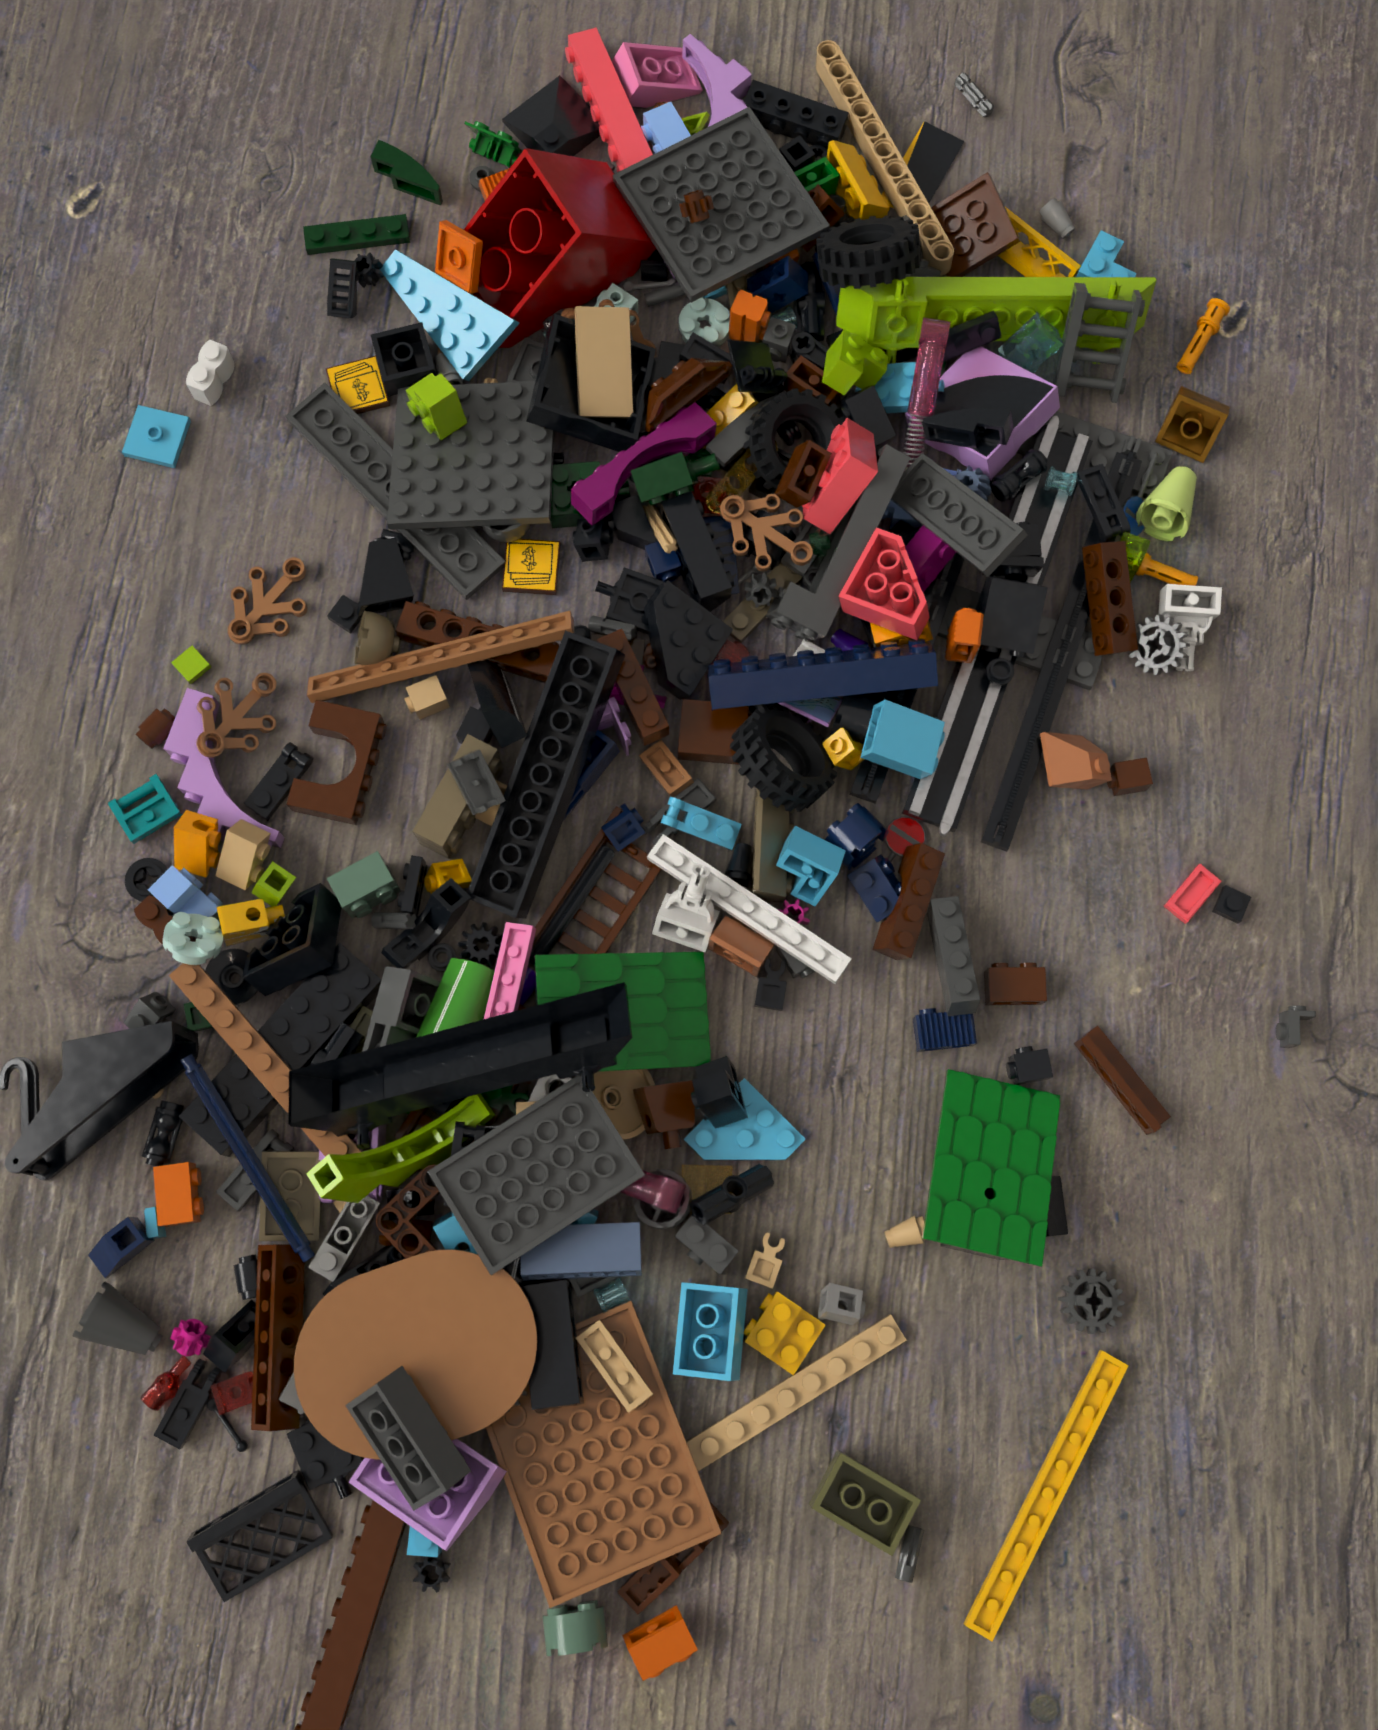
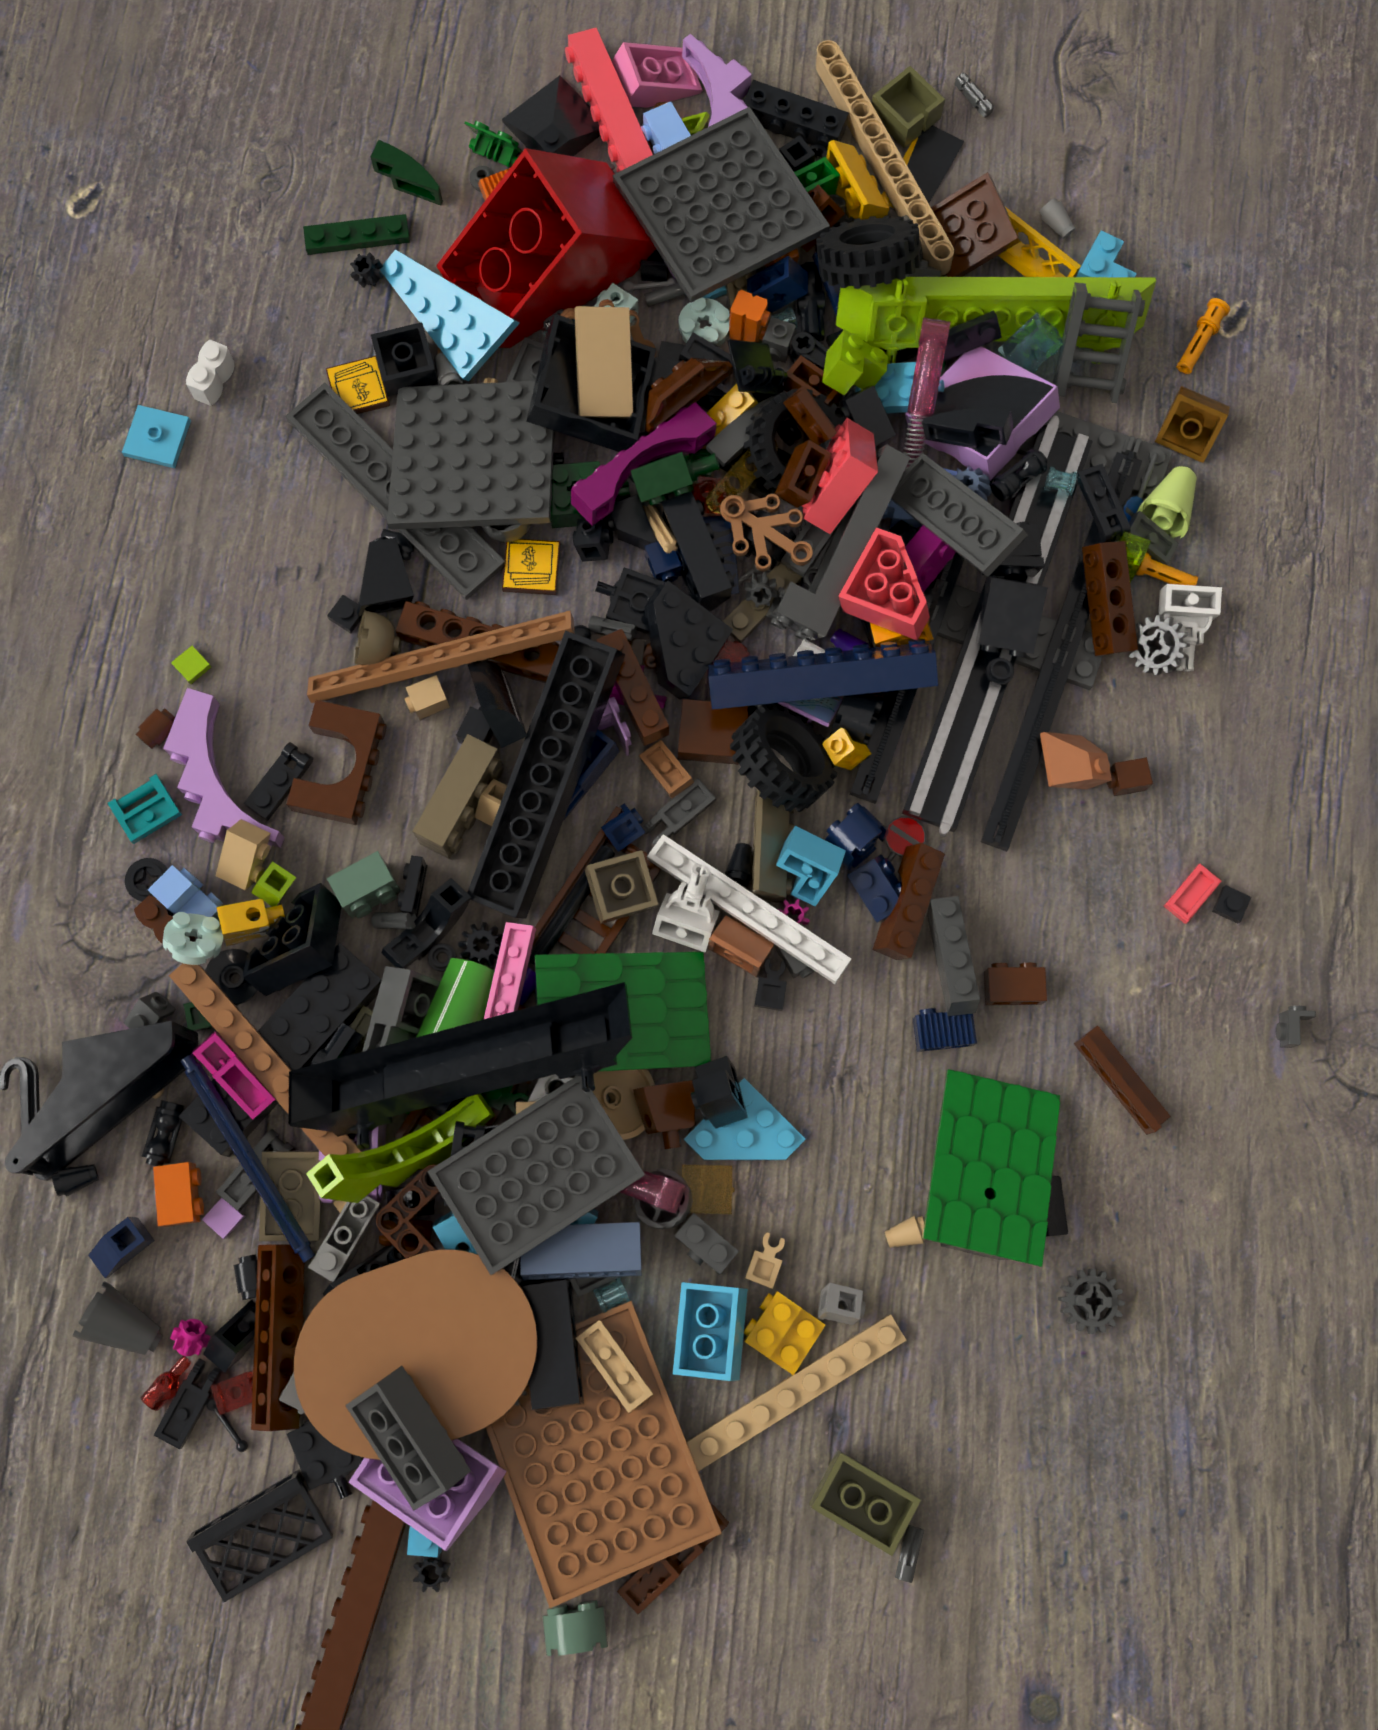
medium azure tile [144,1207,166,1239] -> none
light orange brick [174,810,221,878] -> none
medium nougat plant [196,673,276,758] -> none
medium nougat plant [228,557,307,644] -> none
black slope [327,258,357,318] -> none
lime brick [406,373,467,440] -> none
yellow bracket [424,858,472,894] -> none
orange plate [435,220,483,294] -> none
dark grey hinge [447,749,506,815] -> none
orange brick [622,1605,698,1681] -> none
medium azure plate [660,796,742,850] -> none
reddish brown gear [679,189,714,223] -> none
black piece [690,1163,774,1225] -> none
clear green plate [809,529,831,557] -> none
medium azure brick [860,700,945,779] -> none
orange brick [944,608,984,663] -> none
yellow plate [963,1350,1129,1641] -> none
black brick [1006,1046,1053,1085] -> none
none -> black cone [52,1164,99,1197]
none -> dark pink slope [193,1031,275,1120]
none -> lavender tile [202,1197,246,1239]
none -> dark tan brick [585,850,659,924]
none -> reddish brown bracket [783,386,837,445]
none -> olive piece [872,66,945,148]
none -> dark grey plate [1125,511,1179,565]

